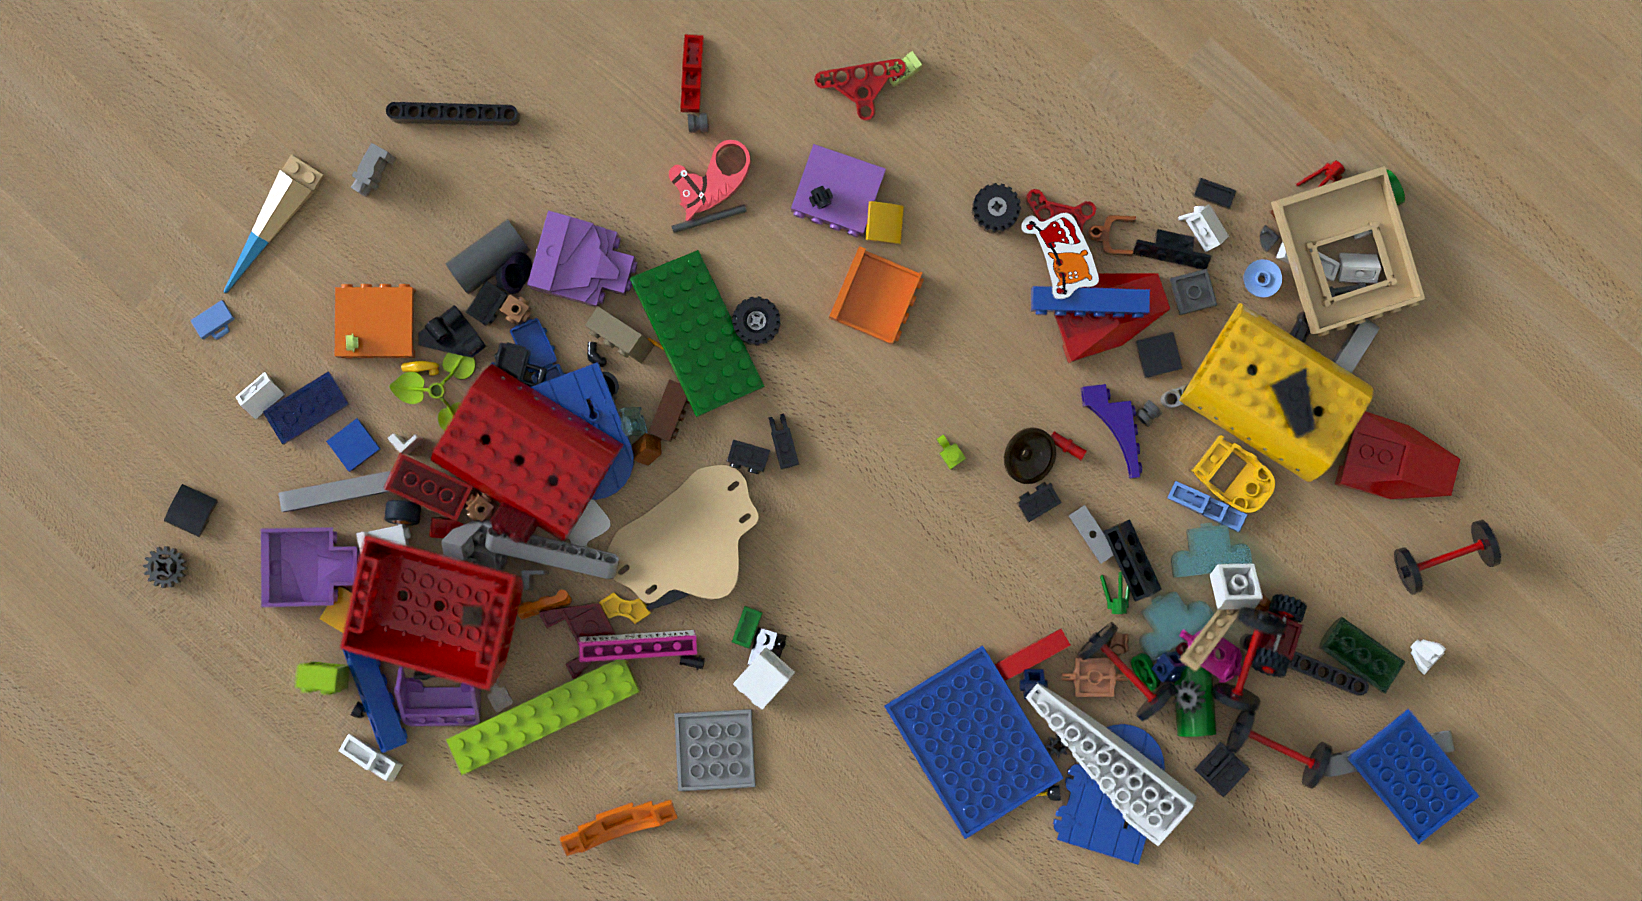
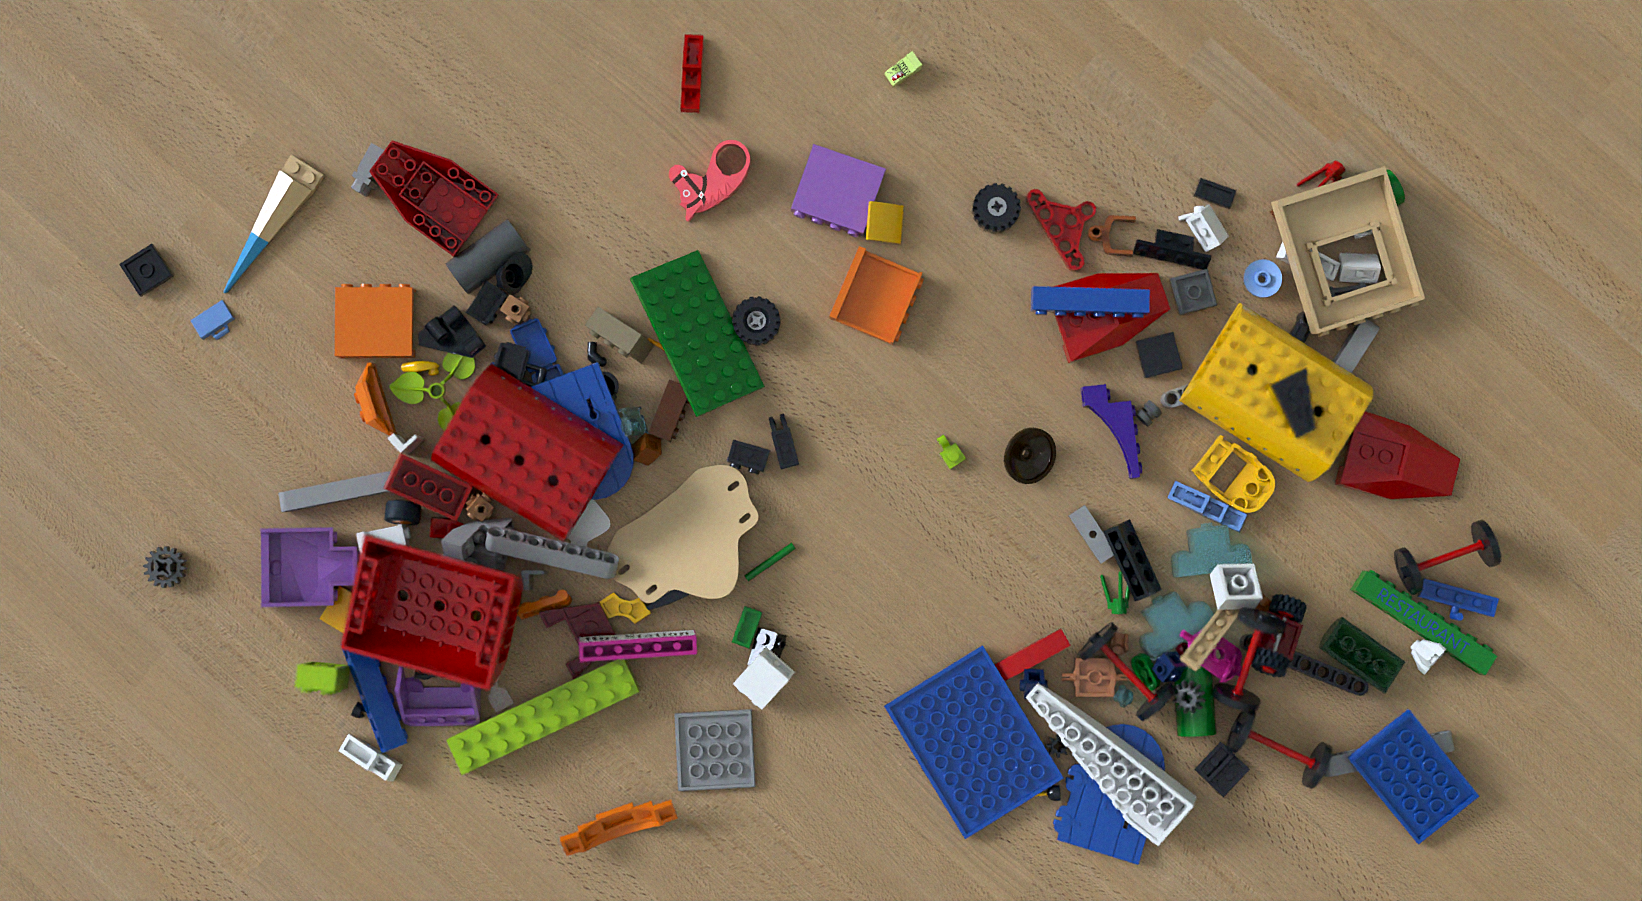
black slope [164,484,218,537] -> none
white panel [236,372,285,419] -> none
clear blue plate [263,371,350,445] -> none
blue tile [326,418,381,472] -> none
yellowish green plate [346,333,358,352] -> none
black beam [386,102,520,126] -> none
dark brown plate [461,604,484,627] -> none
dark red brick [490,502,538,544] -> none
medium lavender panel [527,211,638,307] -> none
dark grey bar [672,205,746,233] -> none
black pin [680,655,705,670] -> none
dark grey wheel [688,113,708,134] -> none
black gear [809,186,833,209] -> none
red beam [814,59,907,120] -> none
black bracket [1017,482,1062,522] -> none
sticker [1021,213,1099,299] -> none
red pin [1051,431,1087,461] -> none
dark grey tile [1260,225,1280,252] -> none
none -> black plate [119,244,174,297]
none -> orange wedge [354,362,397,436]
none -> red wedge [369,140,499,257]
none -> green bar [744,542,796,582]
none -> clear light blue plate [1114,685,1133,708]
none -> green brick [1350,570,1498,676]
none -> blue plate [1418,578,1499,621]

